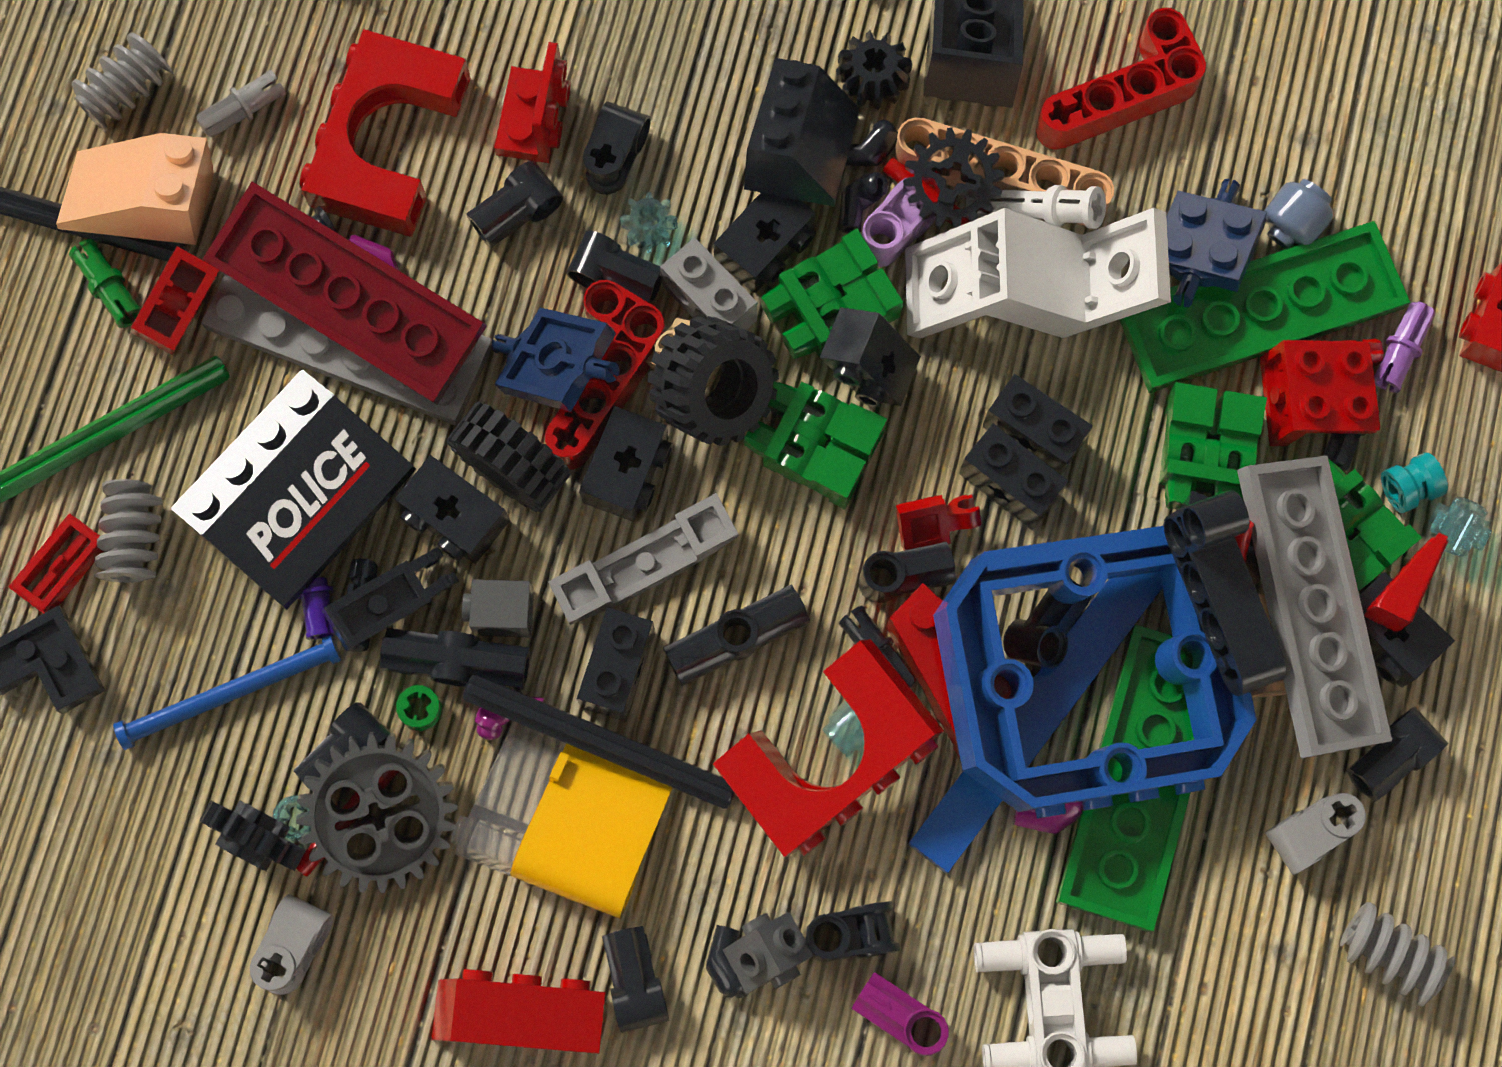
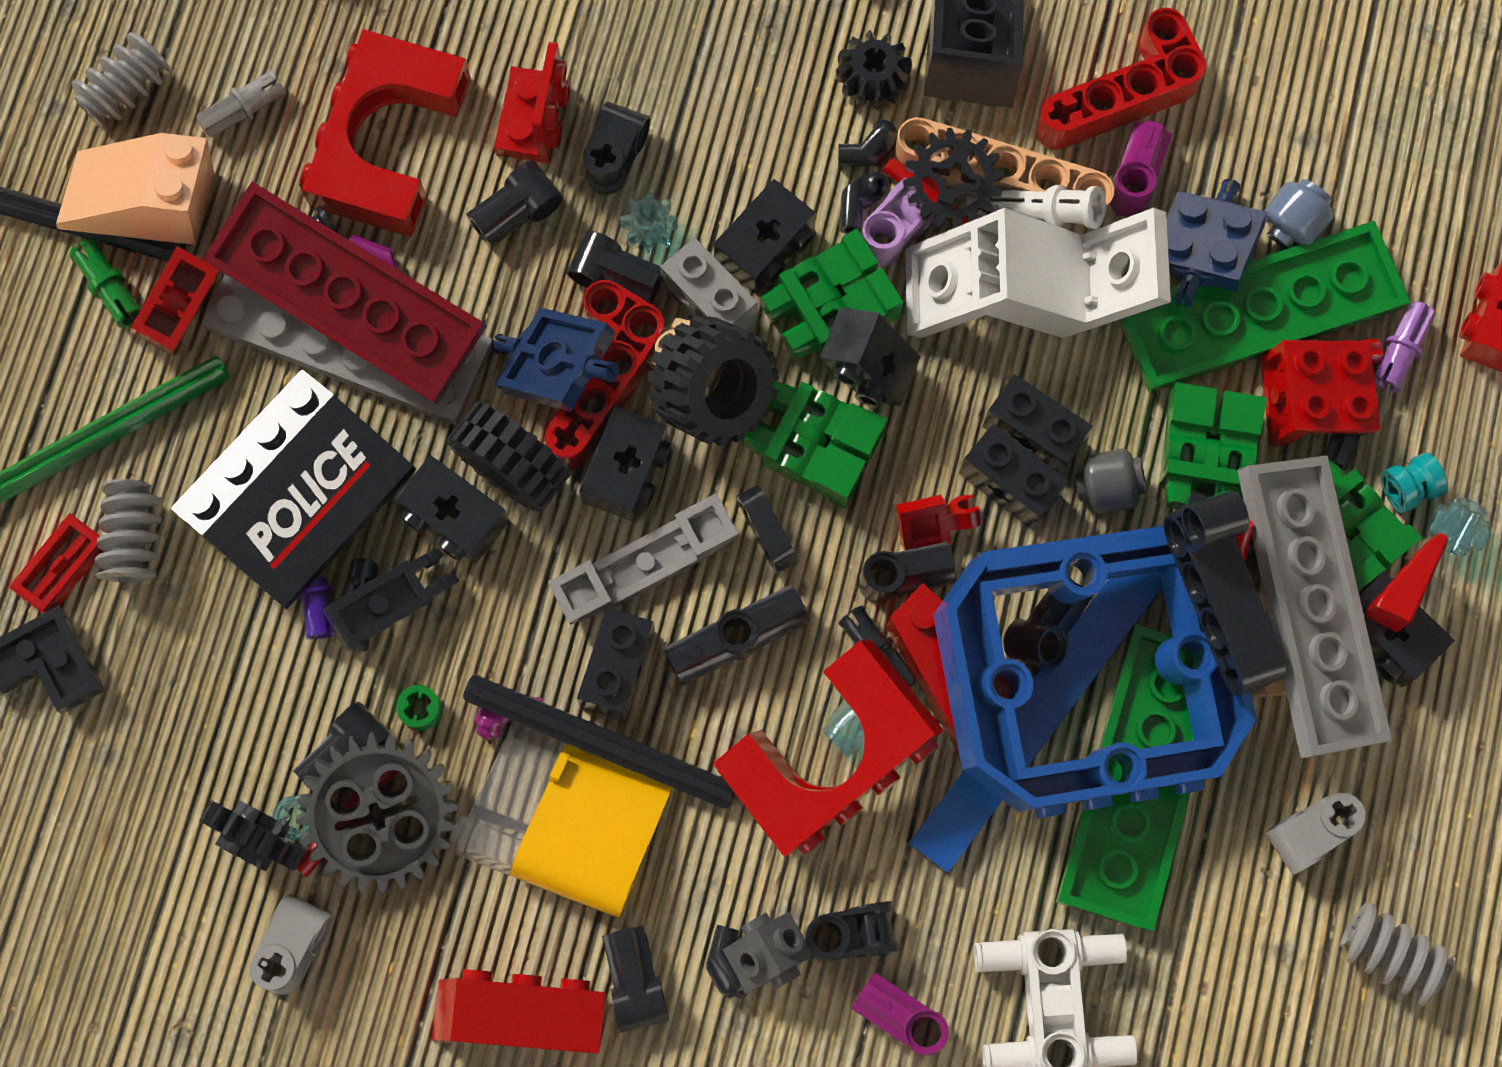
blue bar [113,634,342,750] -> none
black piece [380,628,531,690] -> none
dark grey brick [462,579,534,638] -> none
black slope [744,58,860,207] -> none
magenta arm [1013,801,1083,834] -> none
black piece [1346,706,1449,802] -> none
none -> black beam [736,485,798,574]
none -> dark grey head [1075,449,1147,514]
none -> magenta piece [1110,120,1172,217]

